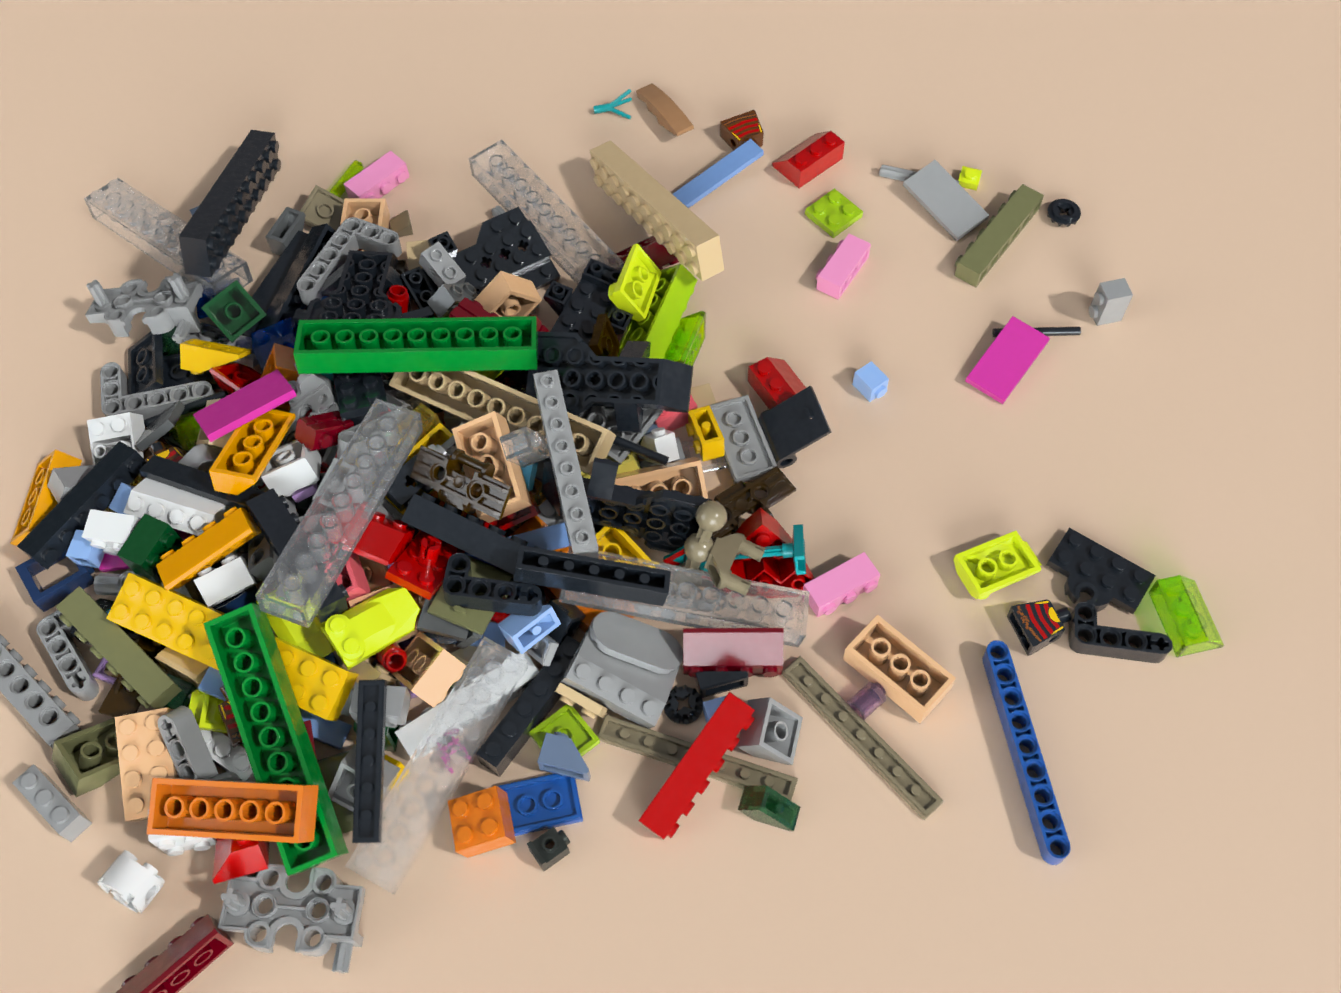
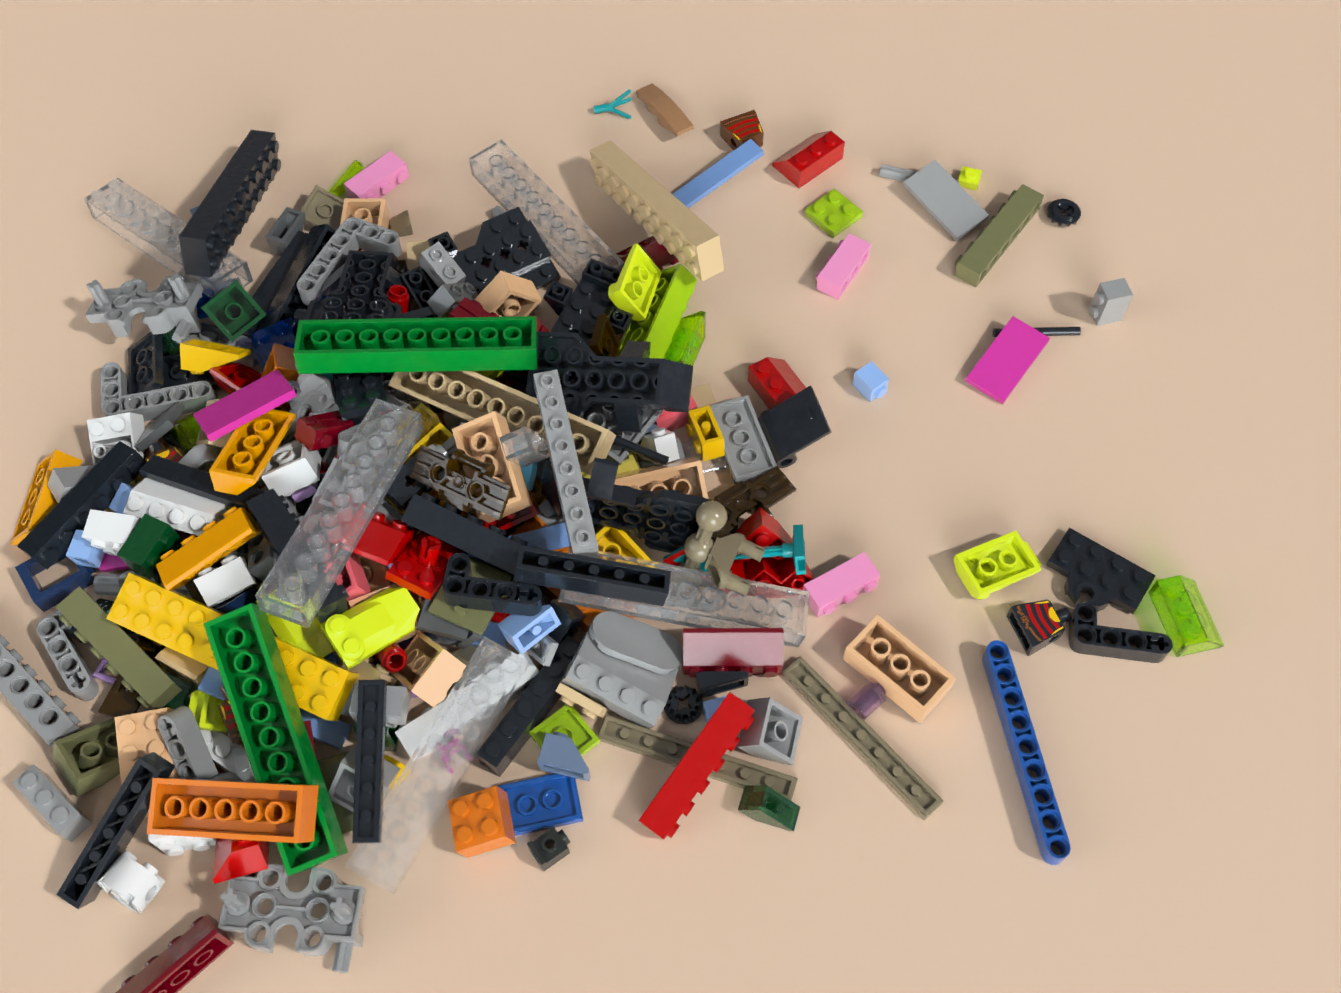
black piece [144,390,229,427] -> none
none -> black brick [56,752,175,909]

